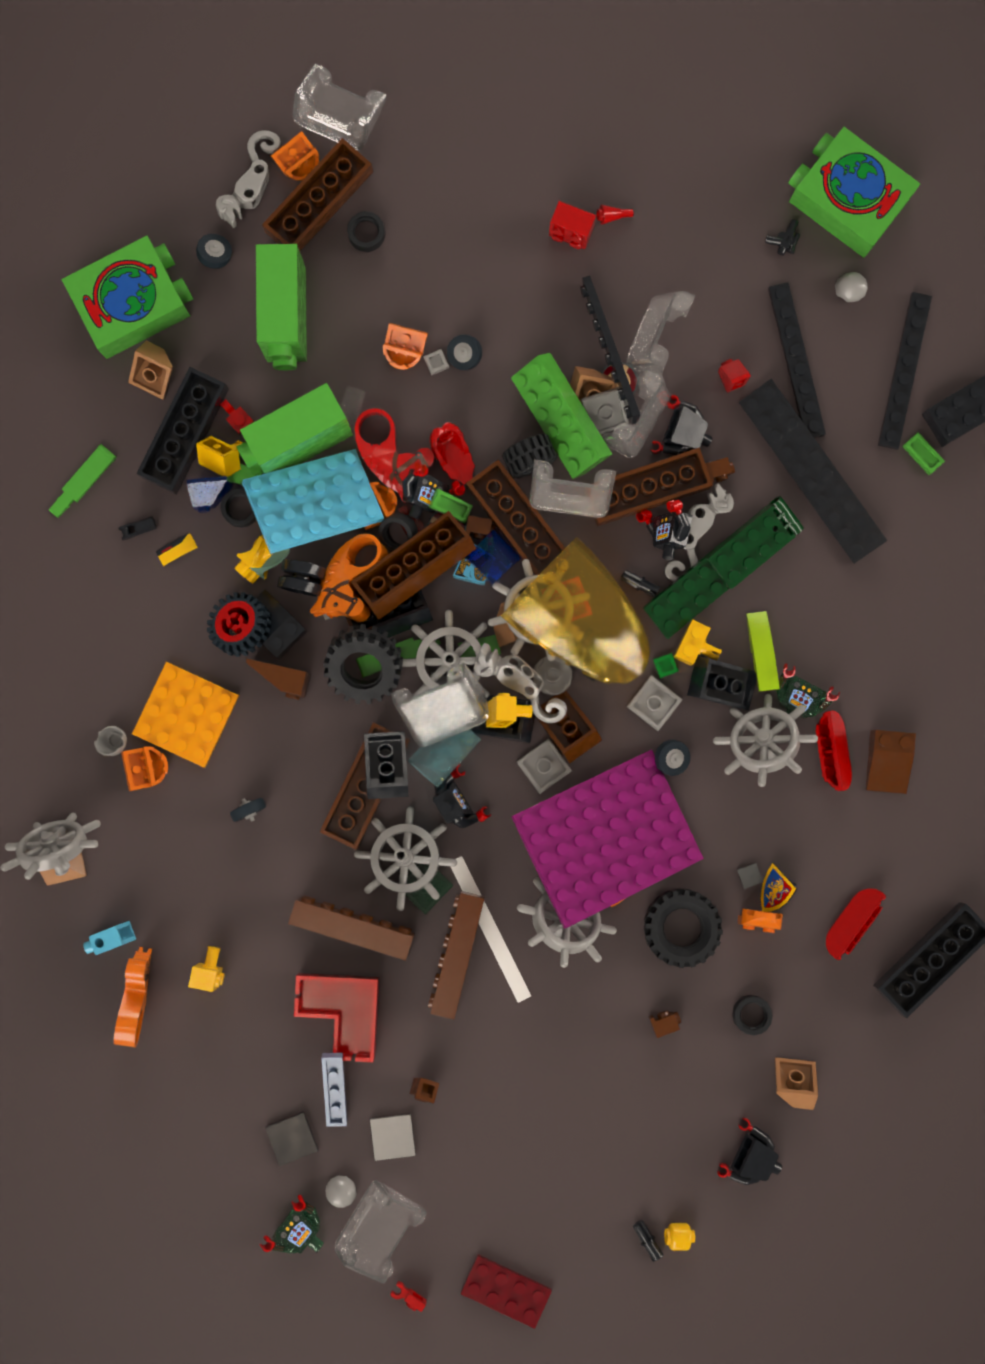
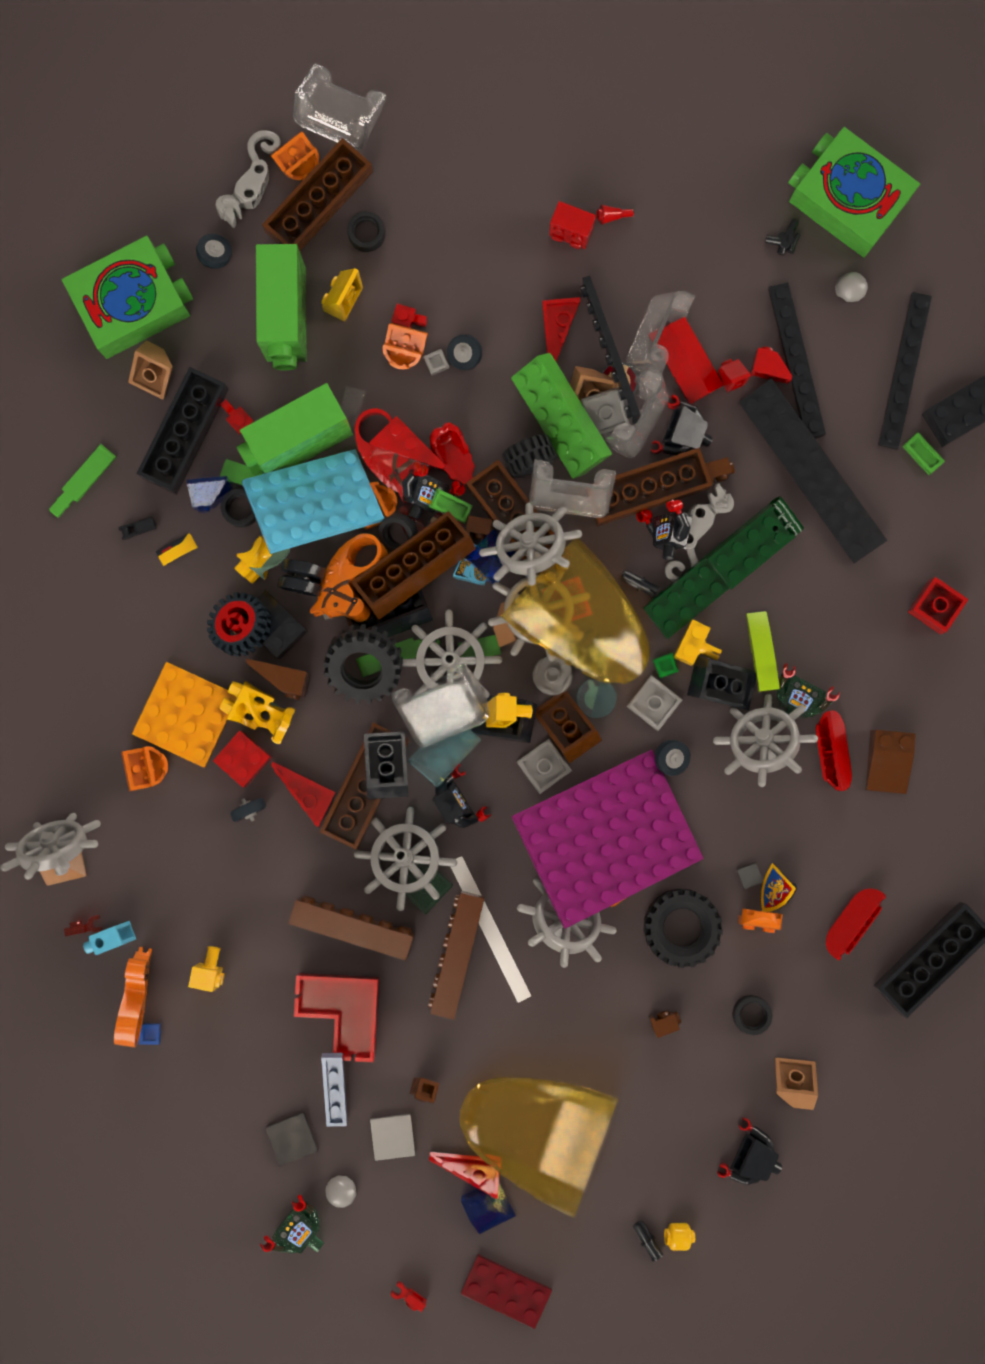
light grey hair [94,726,127,756] -> none
yellow brick [196,436,242,478] -> none
clear windscreen [335,1180,427,1284] -> none
light grey animal [474,643,567,723] -> none
none -> clear red plate [64,915,103,937]
none -> blue tile [139,1023,161,1045]
none -> red brick [213,730,273,788]
none -> yellow hips [219,681,295,744]
none -> red wing [271,762,336,827]
none -> yellow slope [321,268,363,322]
none -> red wing [369,416,446,469]
none -> red plate [391,304,428,328]
none -> wing [429,1152,501,1198]
none -> clear yellow windscreen [459,1077,619,1218]
none -> clear blue slope [461,1182,516,1234]
none -> light grey piece [479,503,582,586]
none -> red wing [542,297,580,362]
none -> clear light blue tile [576,678,617,718]
none -> red slope [650,317,724,404]
none -> red slope [750,346,792,384]
none -> red brick [907,577,969,635]

